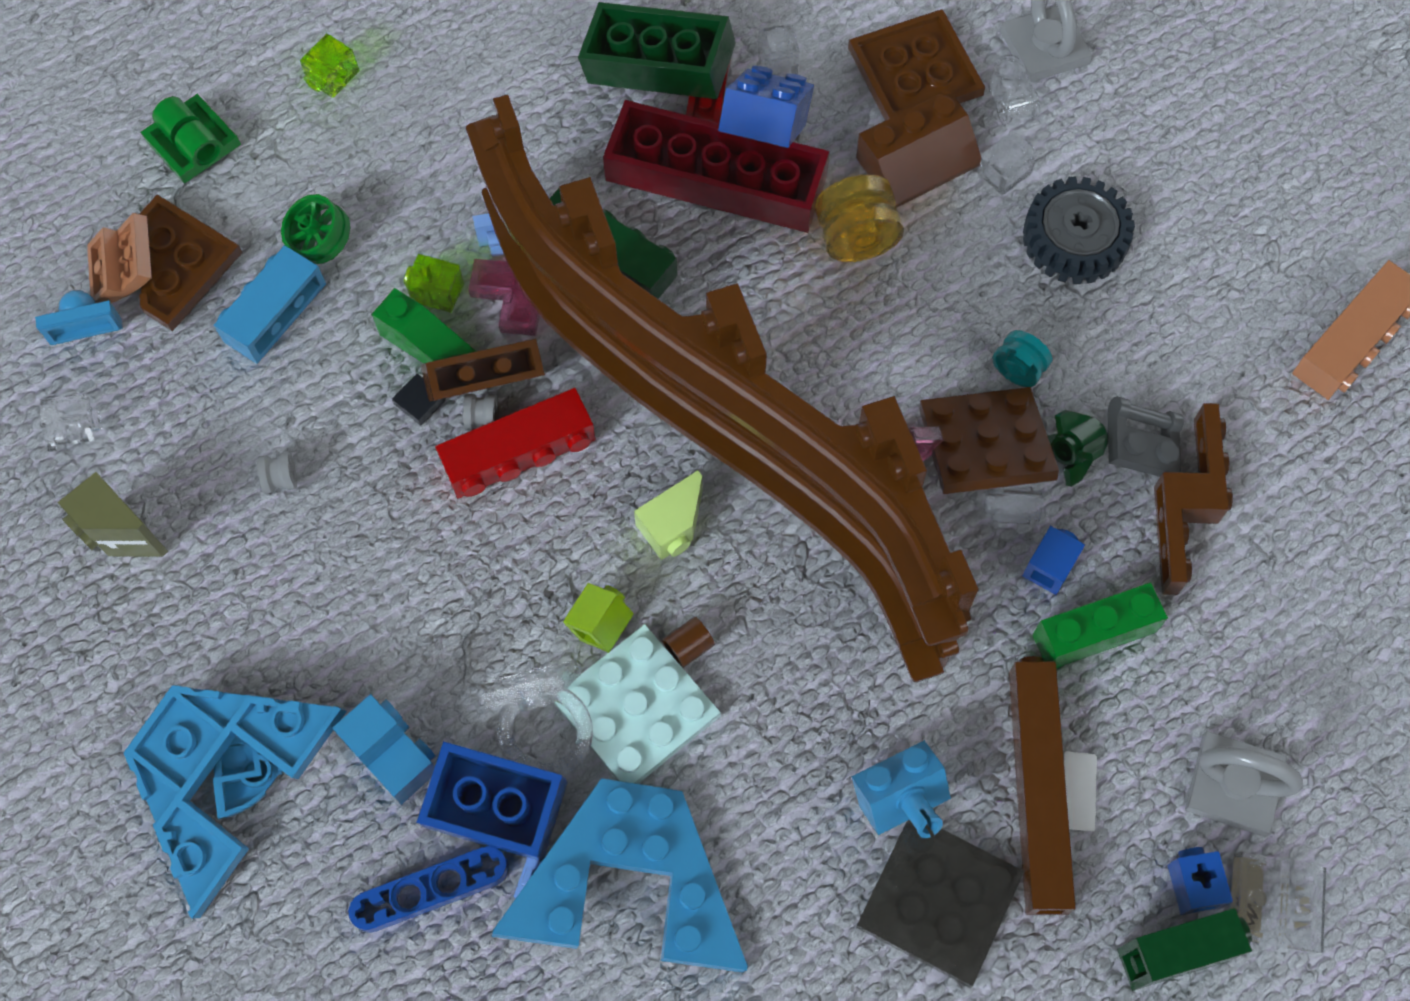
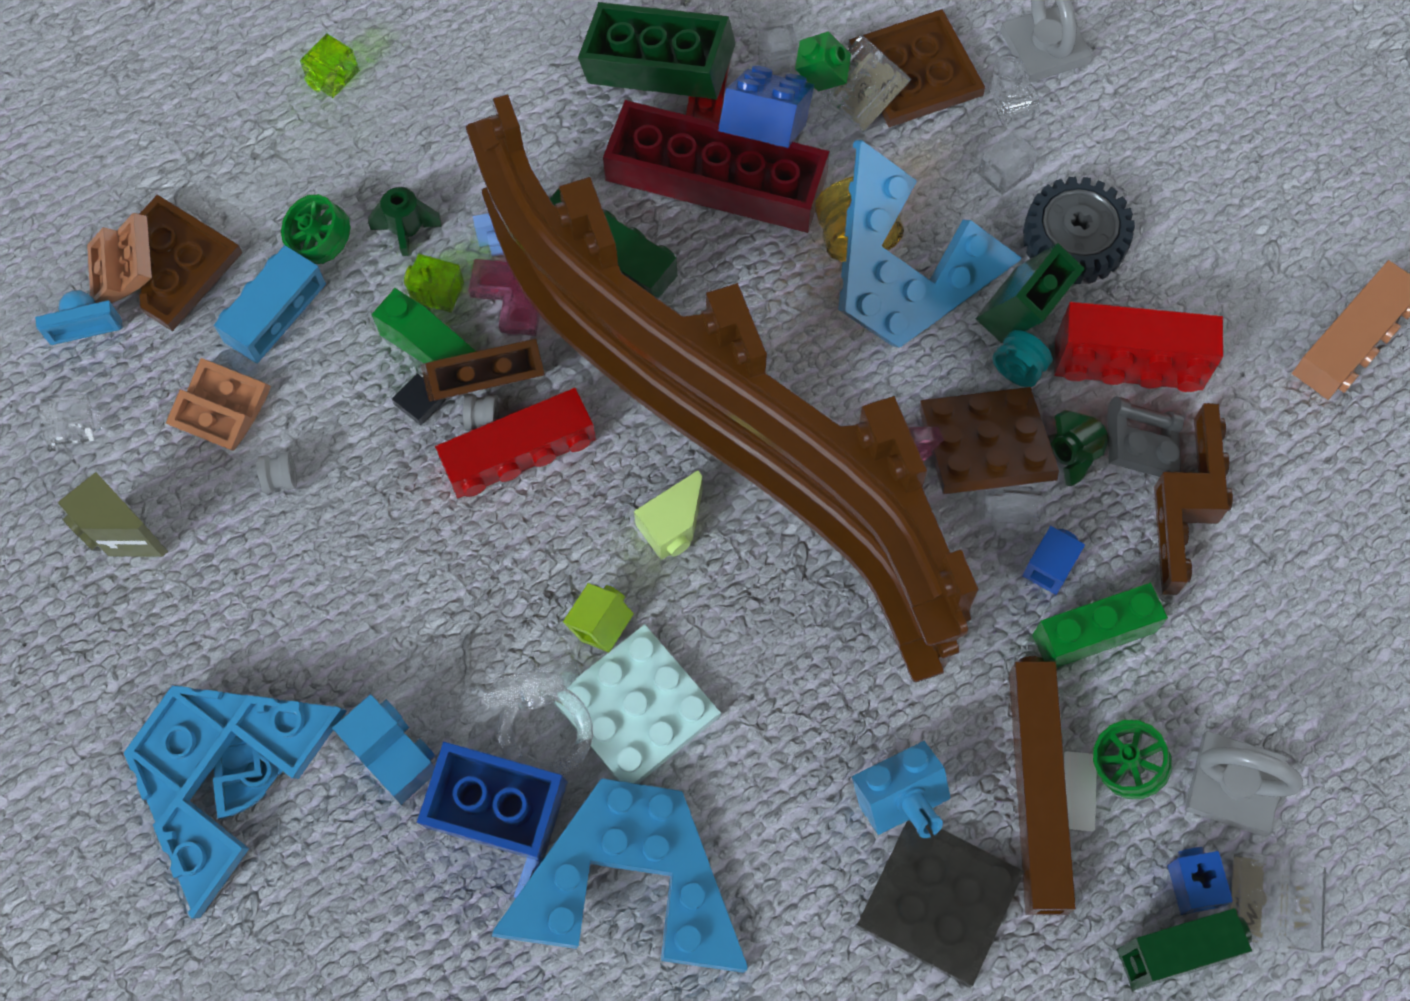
green plate [140,93,241,184] -> none
blue beam [348,846,509,933] -> none
reddish brown beam [662,616,715,668] -> none
reddish brown slope [856,90,982,209] -> none
none -> nougat slope [165,358,271,451]
none -> dark green brick [368,187,441,256]
none -> green brick [795,31,851,92]
none -> clear slope [819,35,911,133]
none -> dark azure wing [838,140,1022,348]
none -> dark green brick [975,243,1085,343]
none -> red brick [1054,302,1223,392]
none -> green wheel [1093,720,1172,799]

